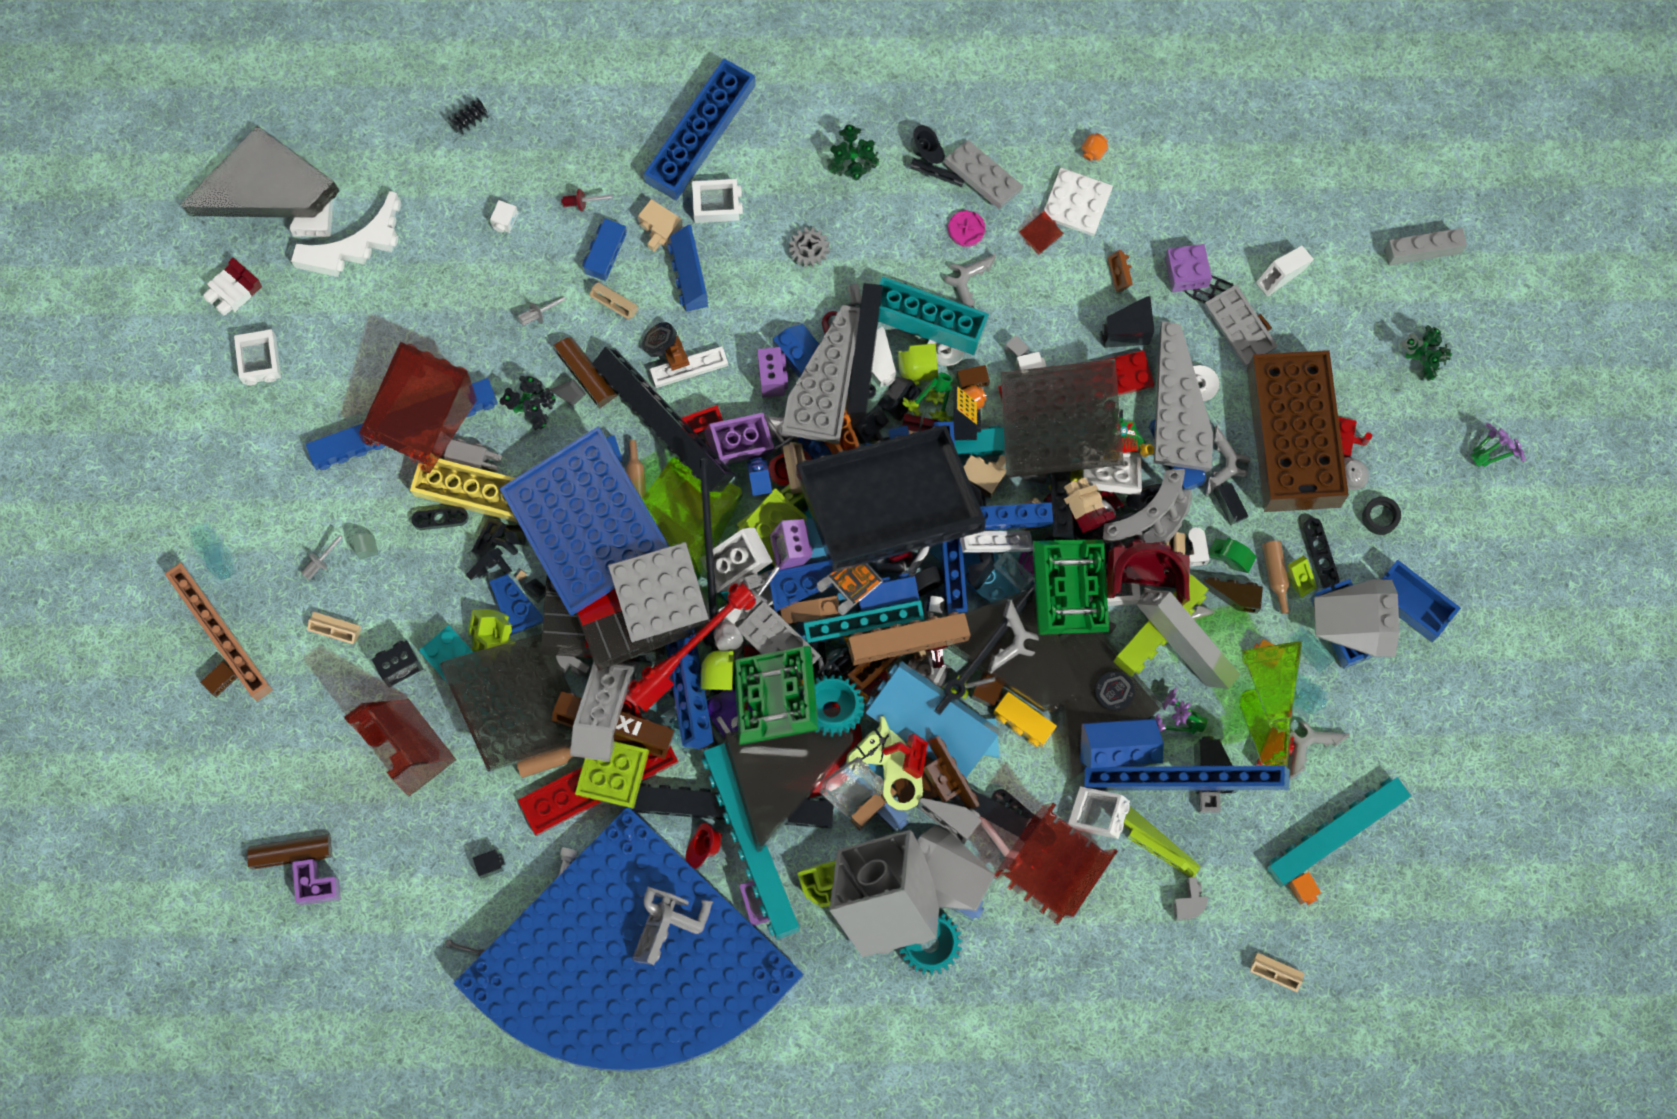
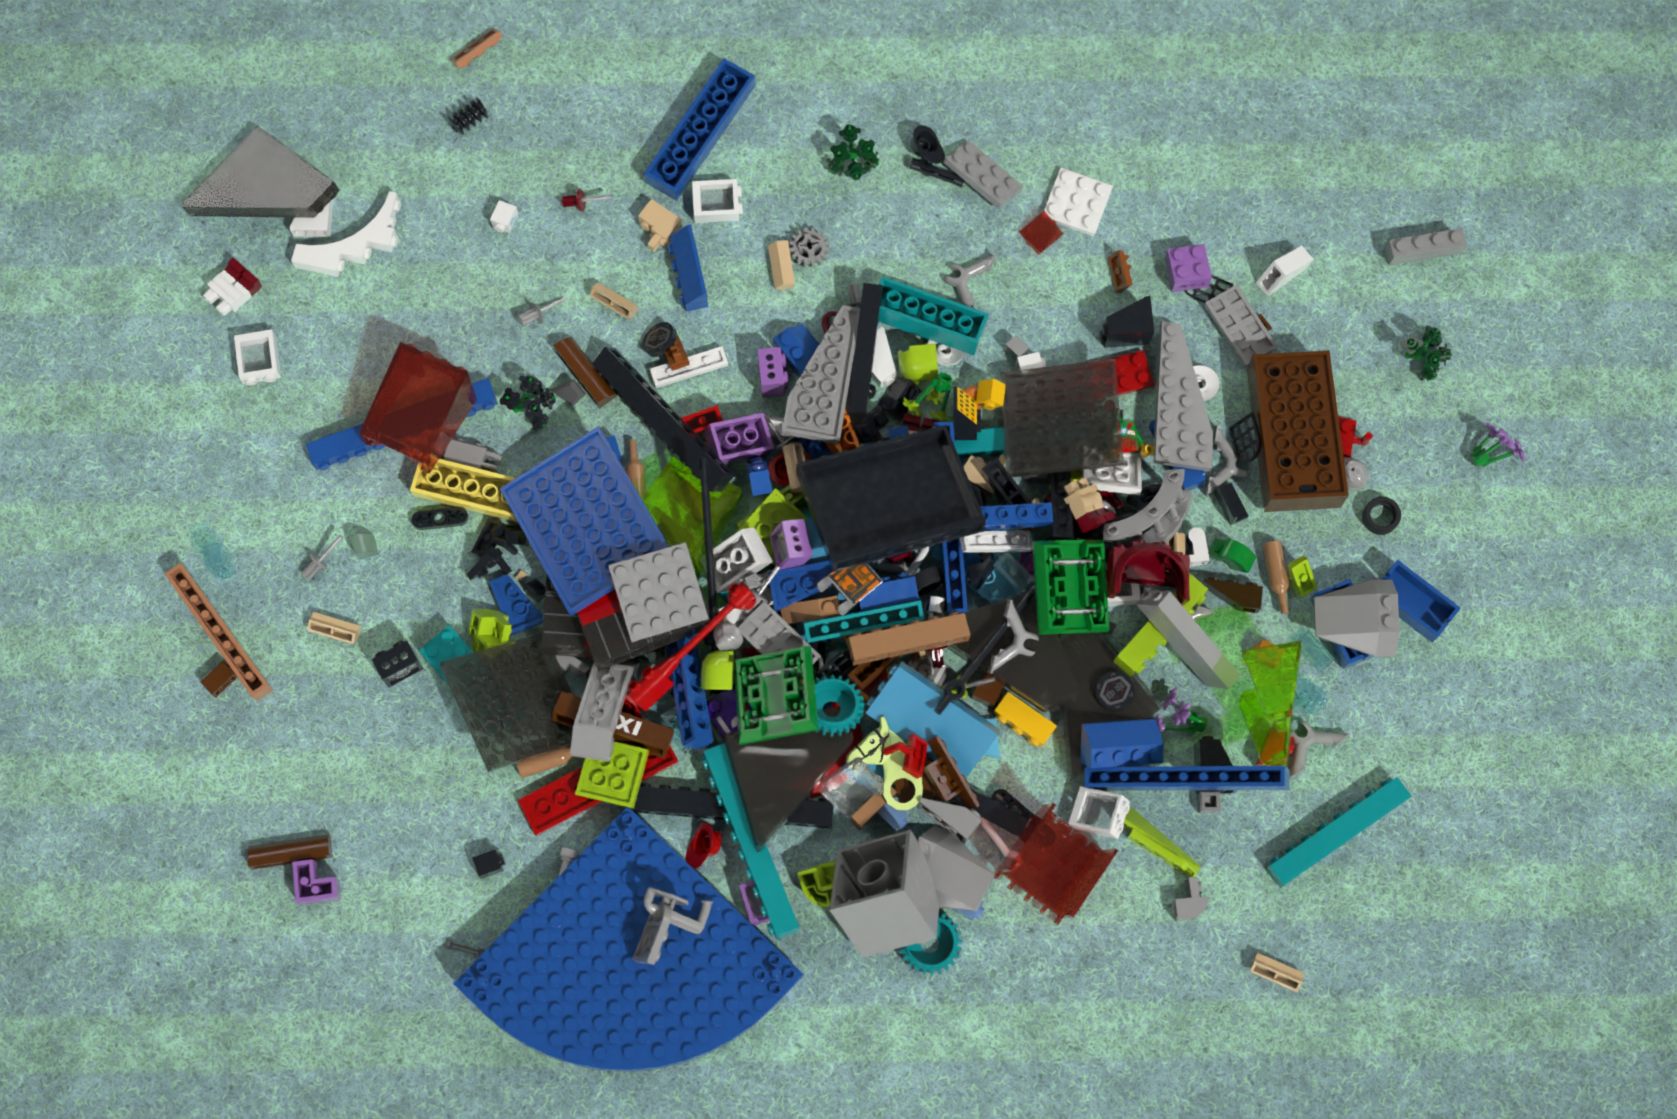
clear red windscreen [344,699,457,797] -> none
blue brick [582,218,627,281] -> none
dark pink tile [948,210,985,247] -> none
reddish brown piece [956,365,990,390] -> none
orange head [1081,133,1108,161] -> none
orange brick [1288,872,1321,905] -> none
black beam [1303,518,1340,589] -> none
none -> nougat plate [449,28,503,68]
none -> tan piece [768,240,795,290]
none -> yellow brick [976,378,1006,410]
none -> black slope [981,458,1032,505]
none -> black window [1229,412,1262,463]

